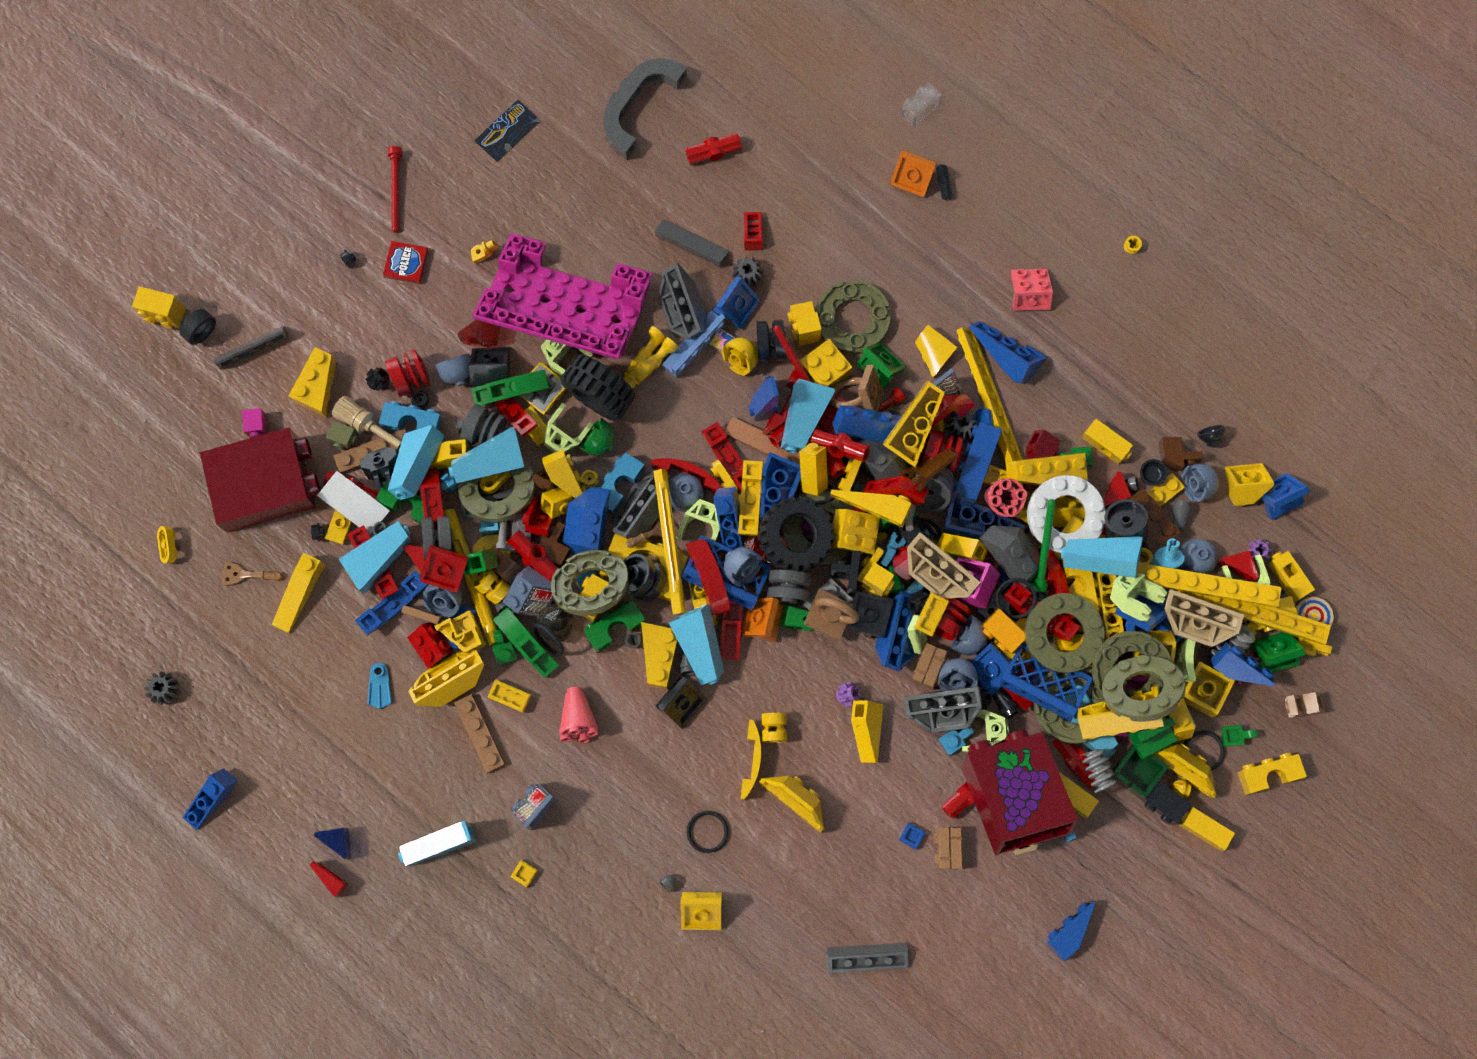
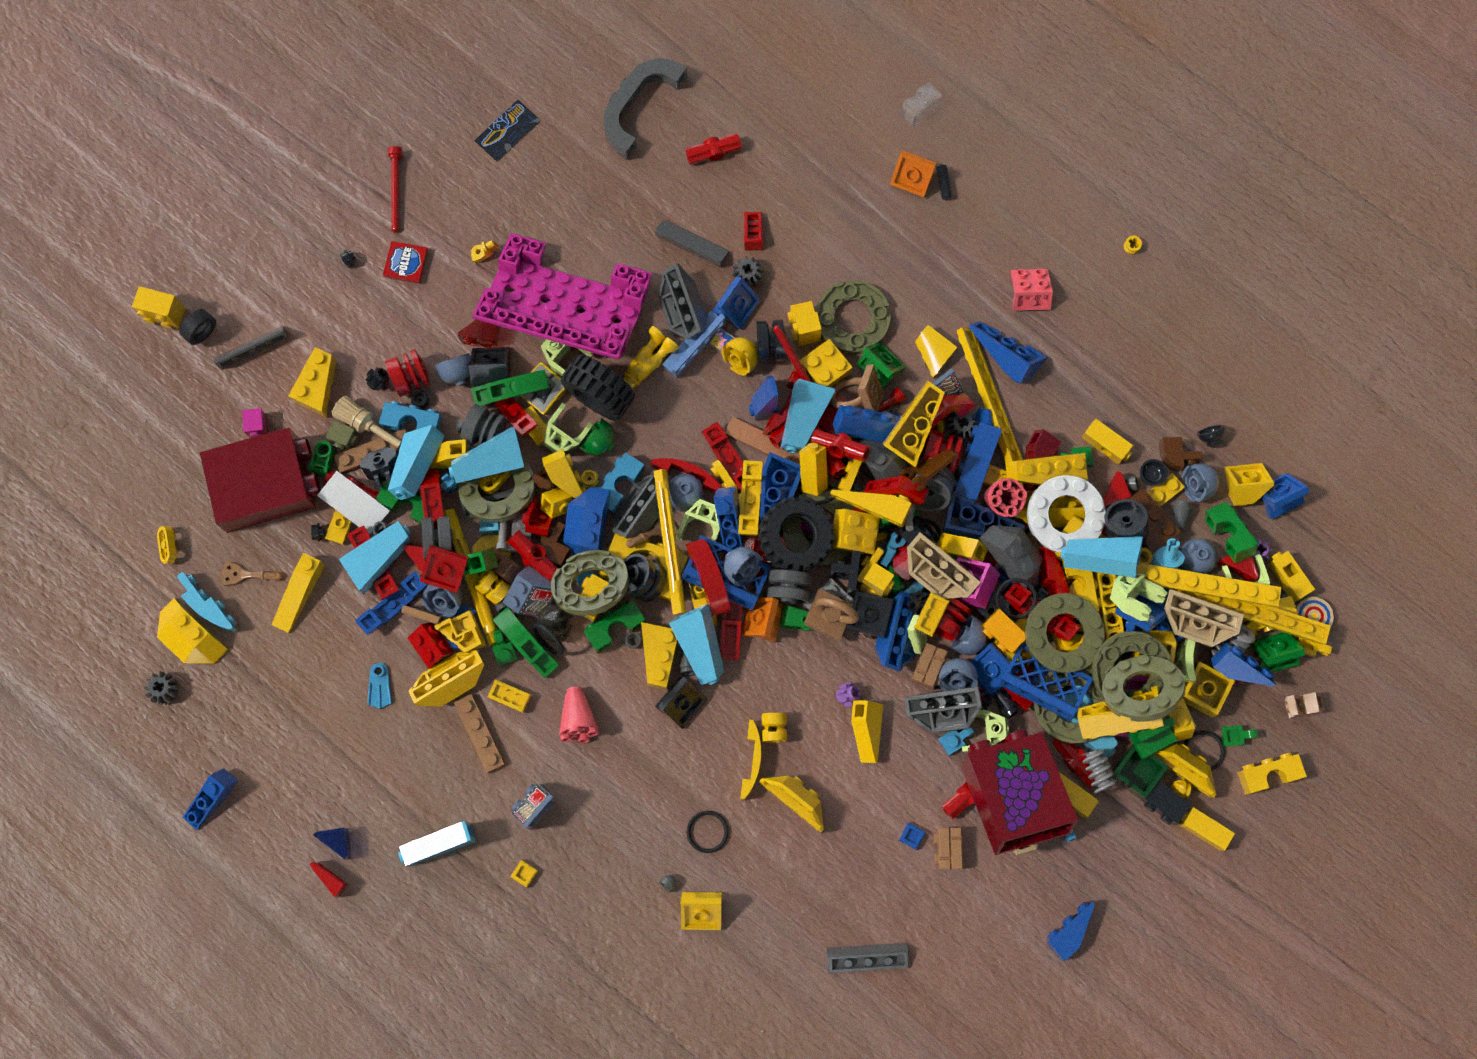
green piece [1032,499,1056,592] -> none
none -> yellow wedge [157,598,229,664]
none -> medium azure slope [177,572,238,632]
none -> green piece [308,441,336,478]
none -> green arch [1205,502,1258,564]

